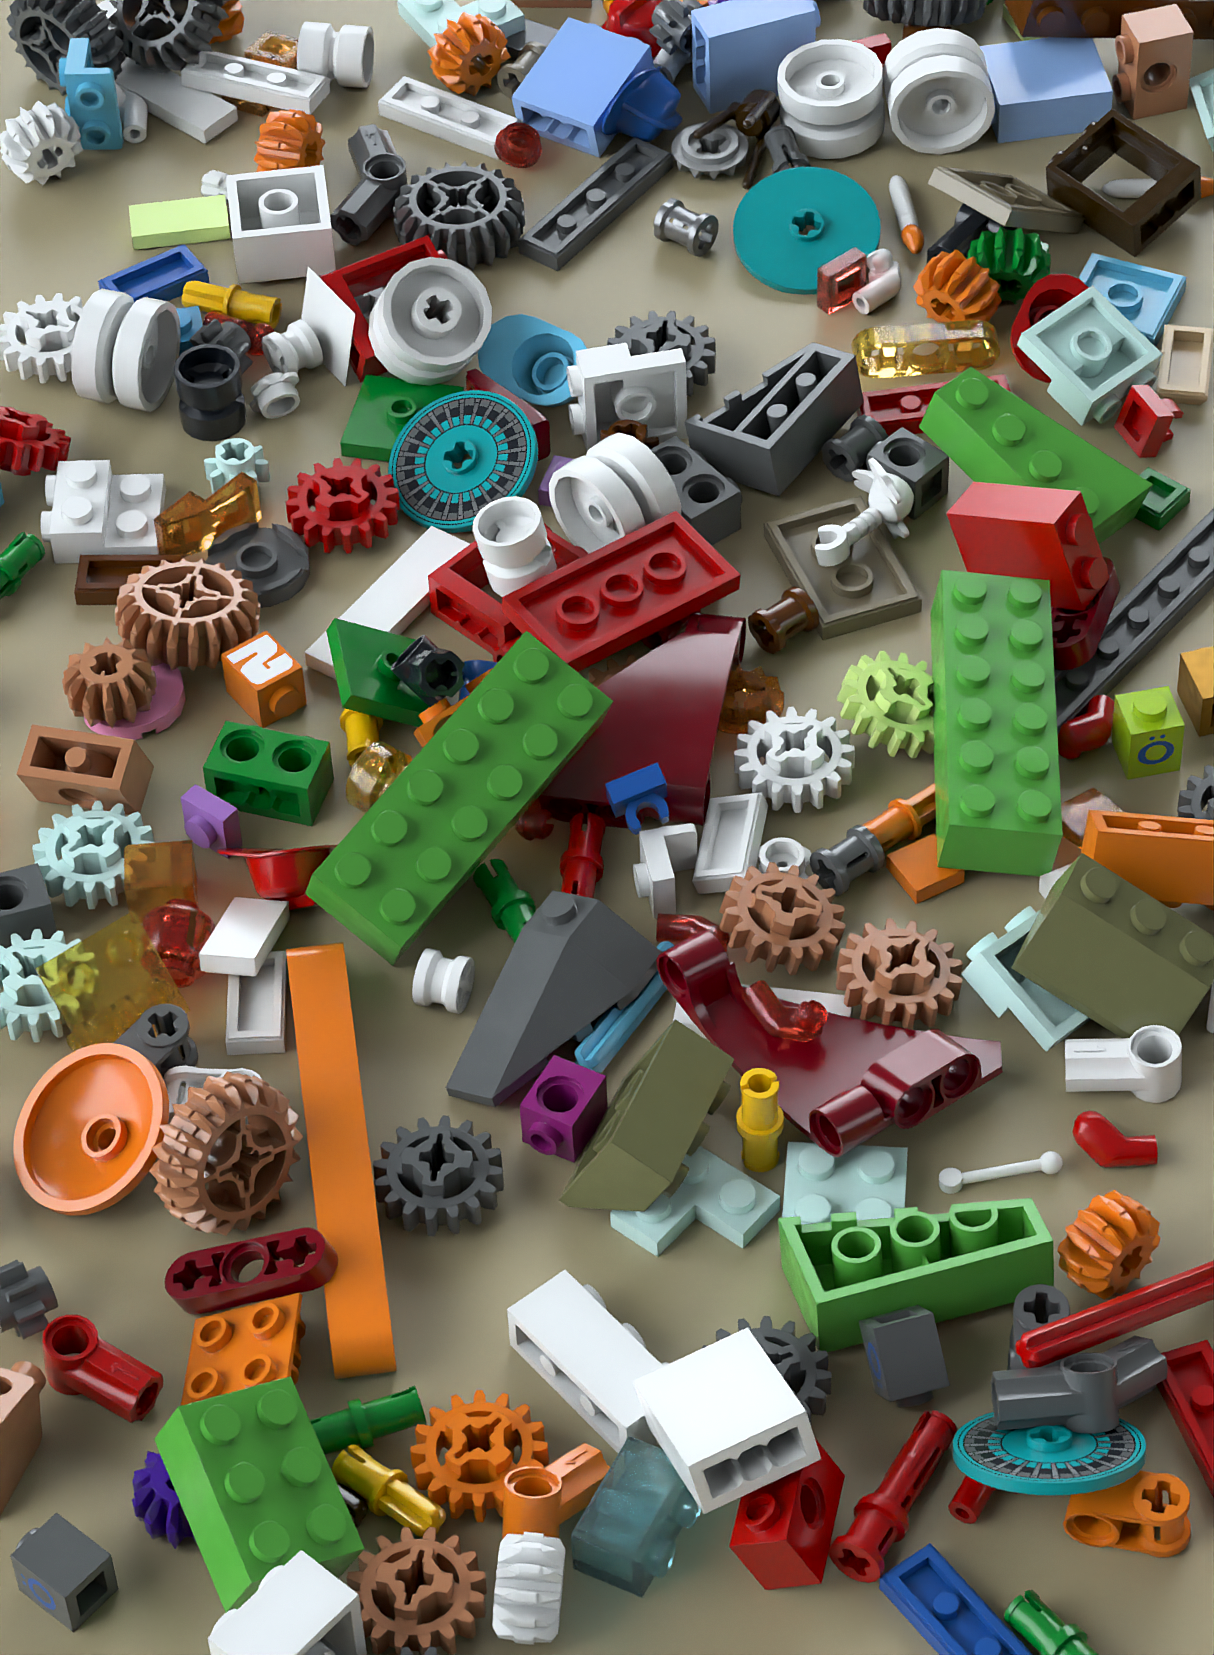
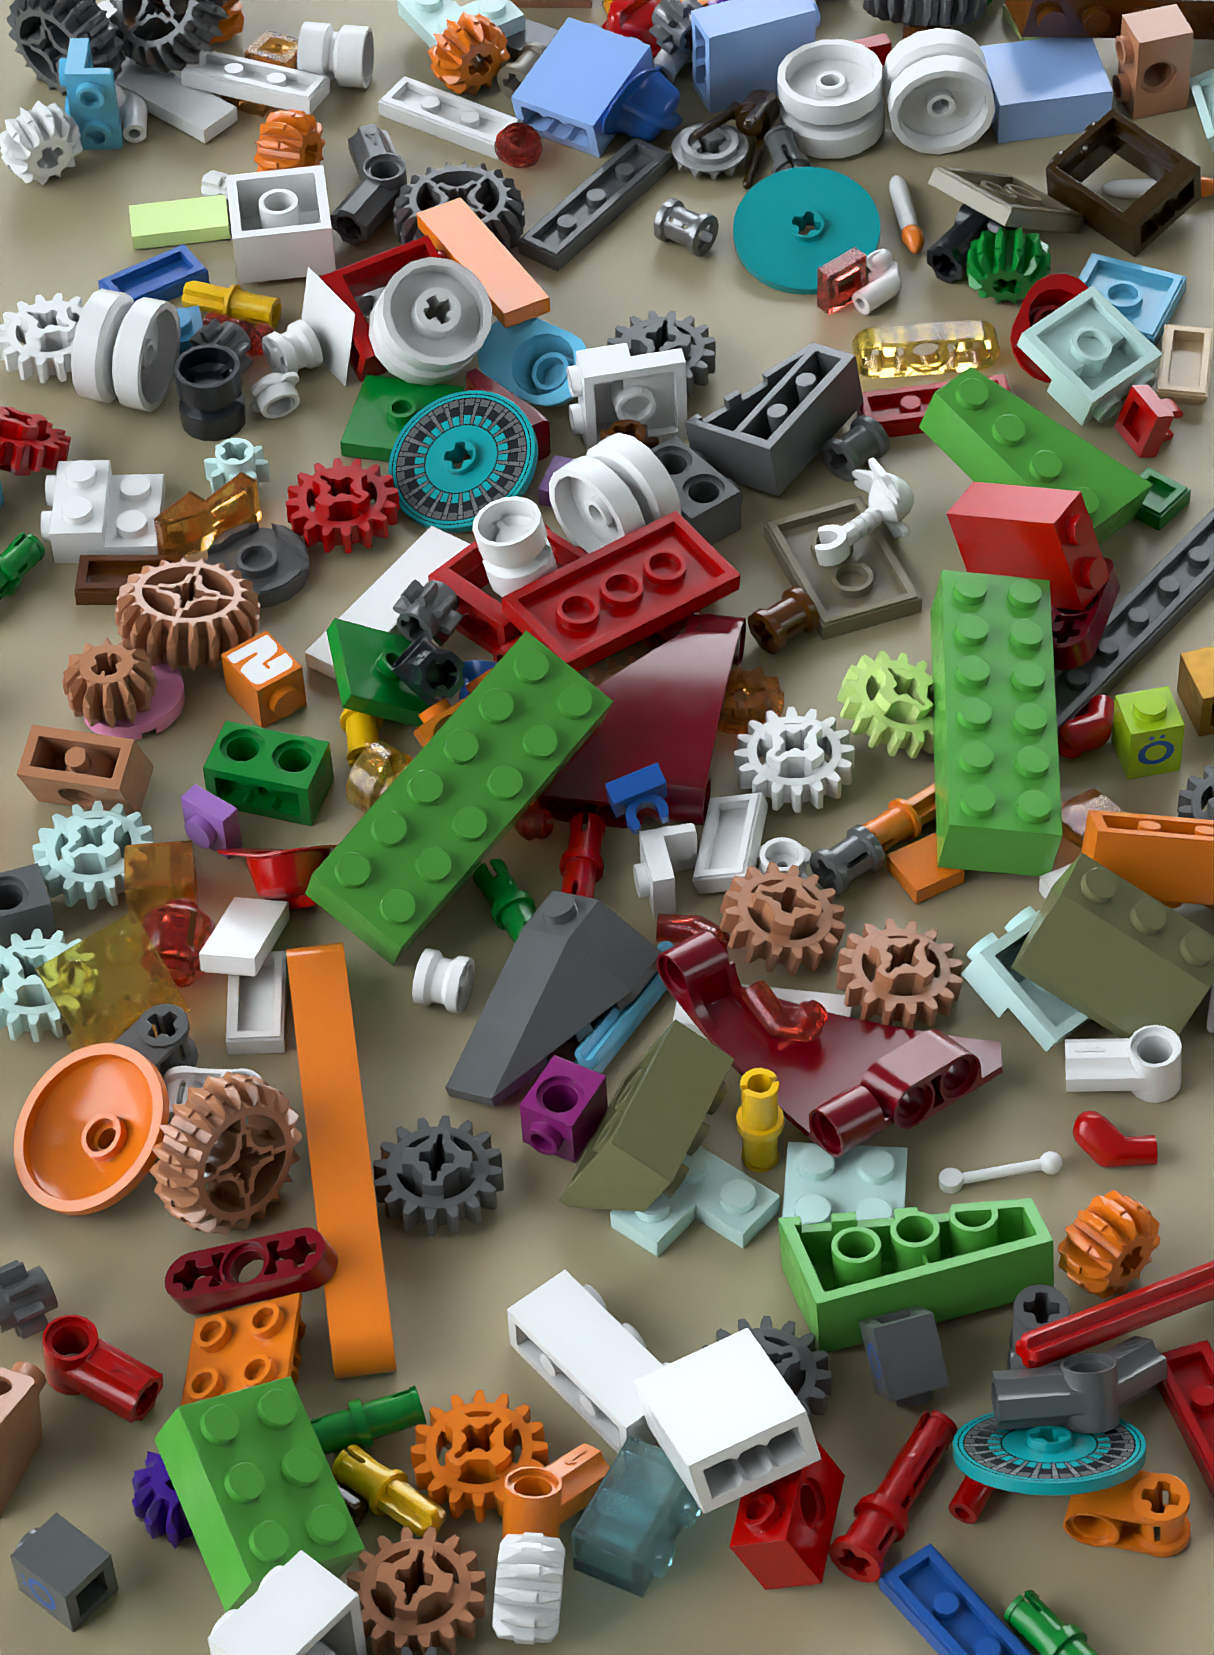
dark grey brick [866,427,949,520] -> none
orange gear [913,250,1002,336] -> none
none -> dark grey gear [393,579,463,646]
none -> tile [416,197,551,328]

